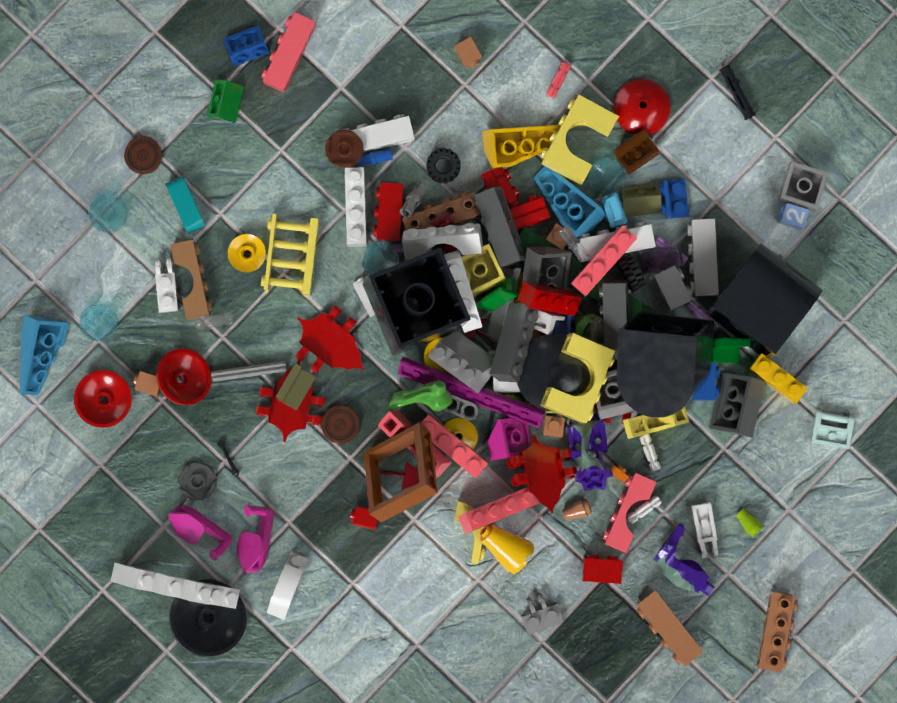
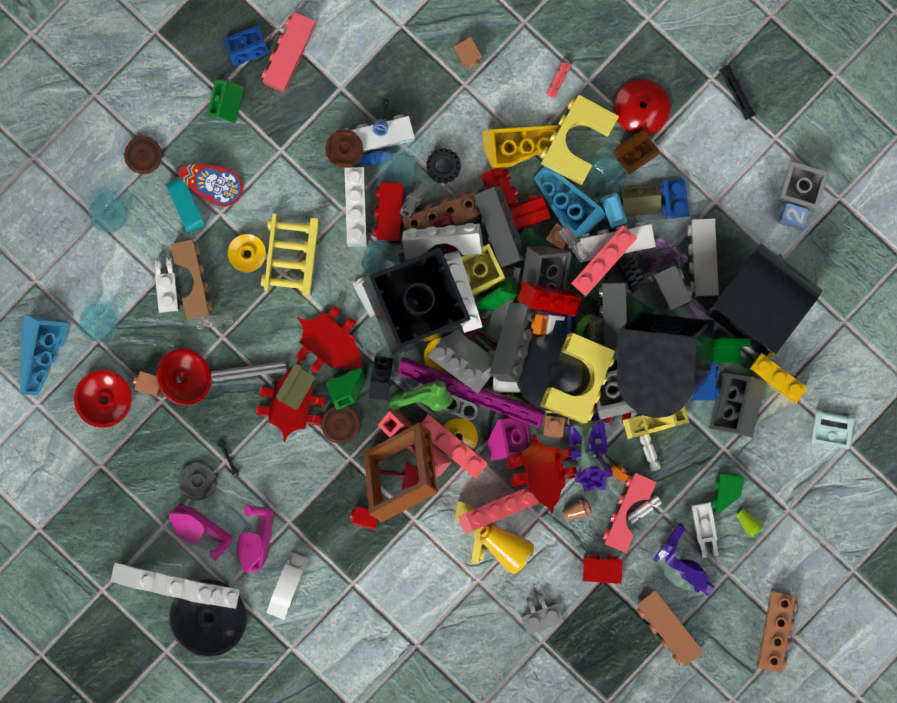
none -> shield [178,164,243,207]
none -> green slope [326,368,366,410]
none -> black slope [369,356,394,401]
none -> medium blue hinge [373,99,390,136]
none -> clear light blue piece [378,152,415,187]
none -> orange plate [532,314,549,335]
none -> green slope [711,474,744,513]

